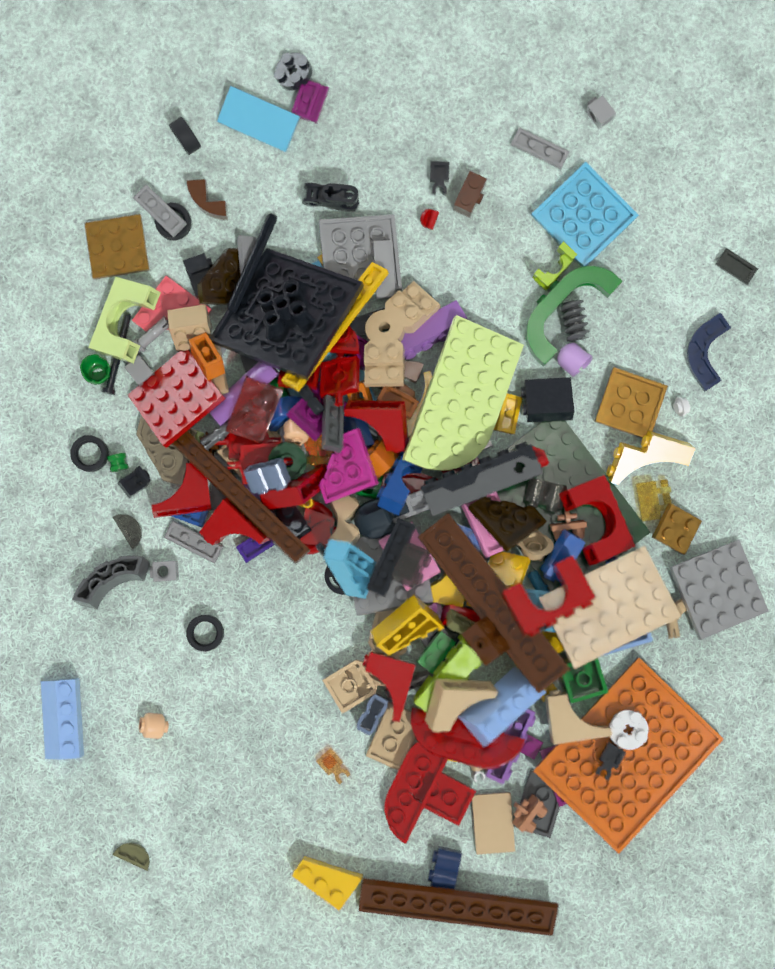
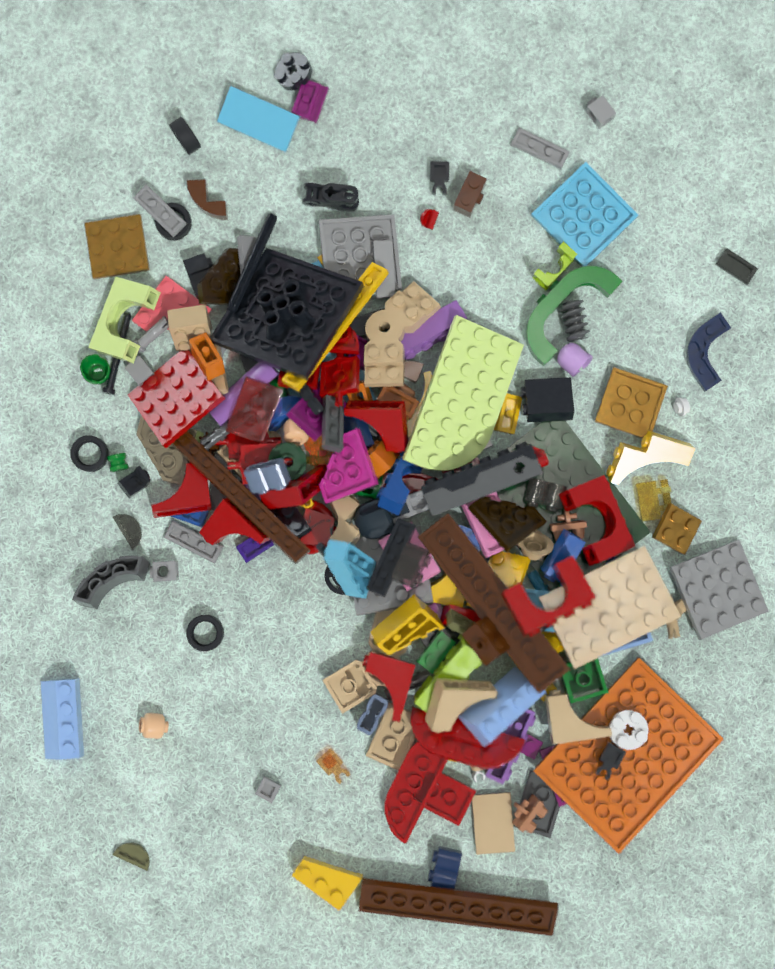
none -> light grey plate [255,776,281,803]

